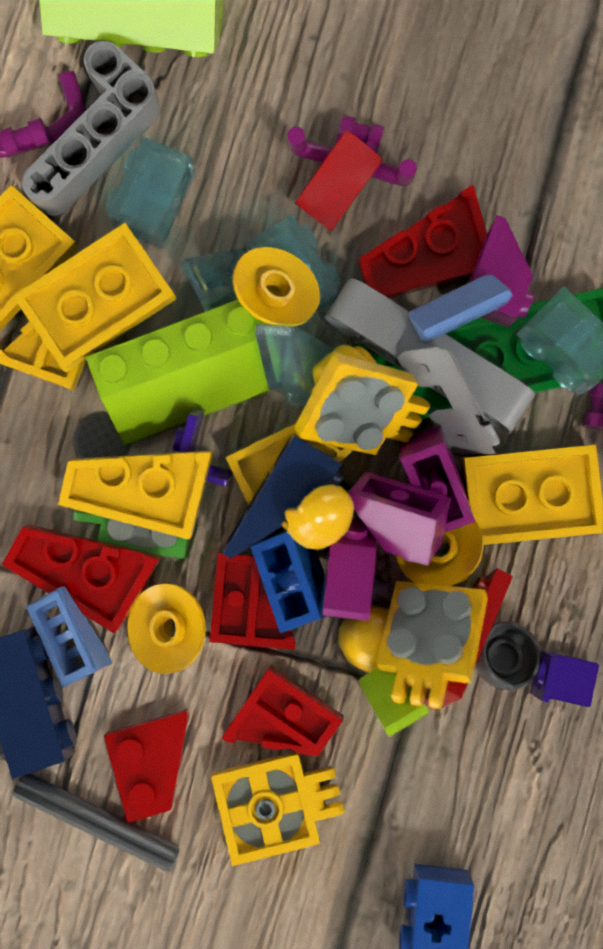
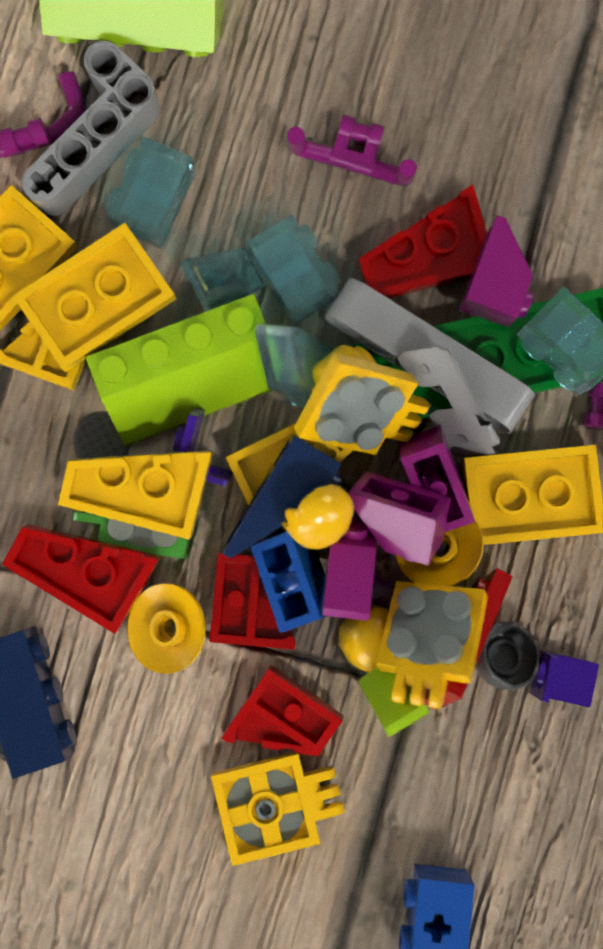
dark grey axle [13,773,179,872] -> none
medium blue slope [26,586,113,688] -> none
red wing [104,709,190,823] -> none
yellow dish [232,247,320,327] -> none
red slope [295,130,383,232] -> none
medium blue slope [409,274,512,344] -> none

